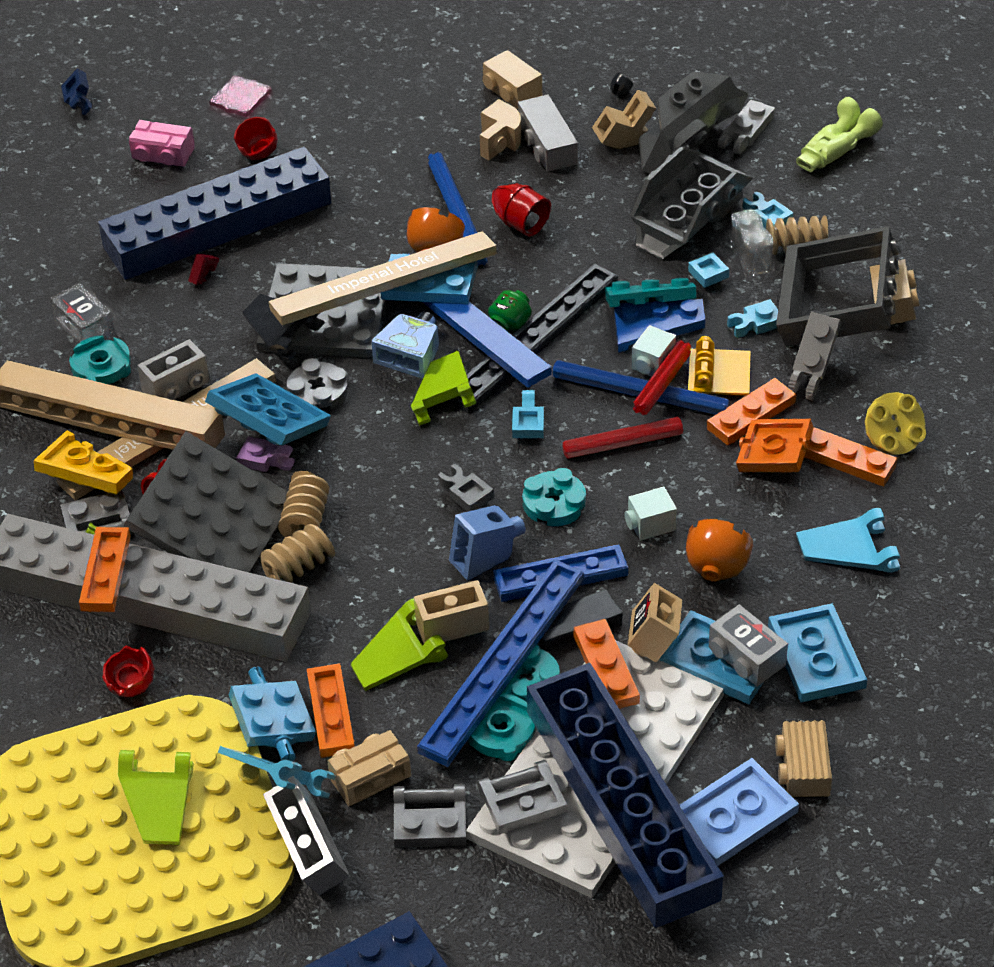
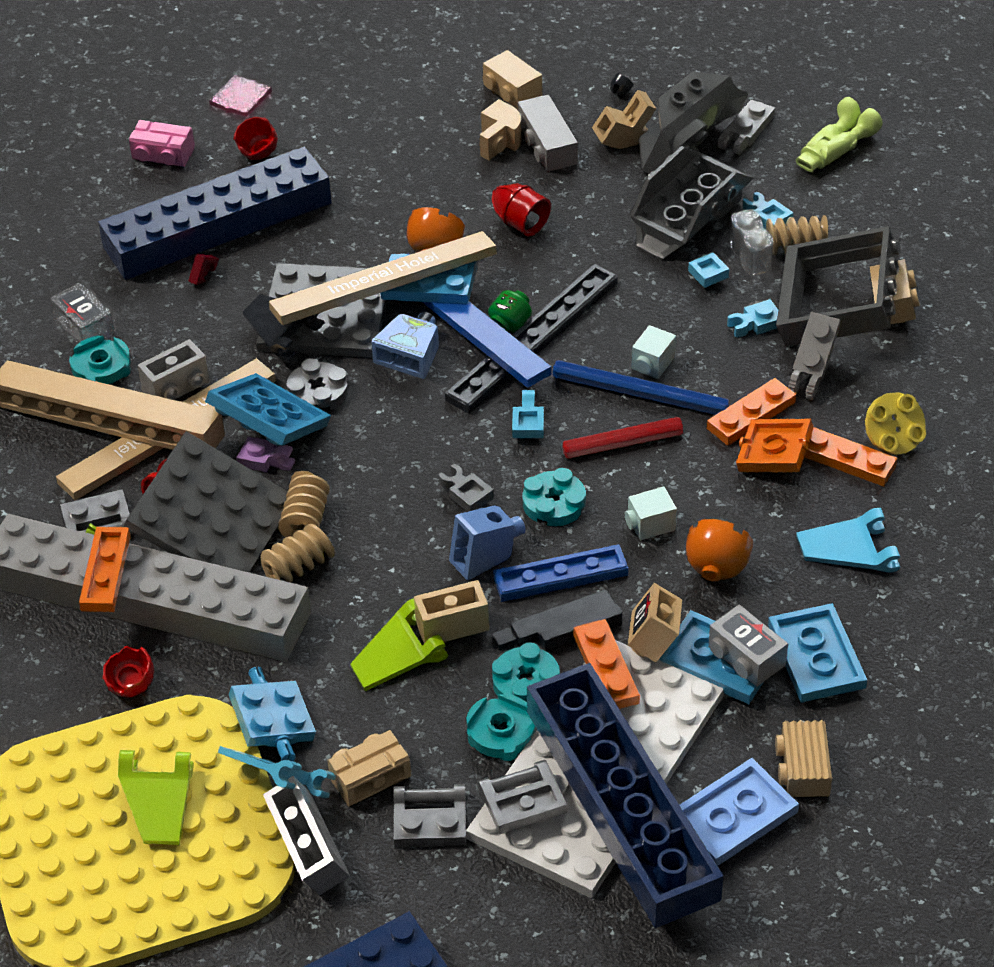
yellow wing [34,430,133,494] -> none
dark blue plate [61,68,92,115] -> none
orange plate [307,663,355,758] -> none
lime flag [411,351,477,426] -> none
blue tile [417,560,584,767] -> none
blue axle [428,152,488,266] -> none
teal wing [605,278,697,307] -> none
blue wing [614,299,705,353] -> none
red axle [633,340,692,415] -> none
yellow hinge [688,336,750,396] -> none

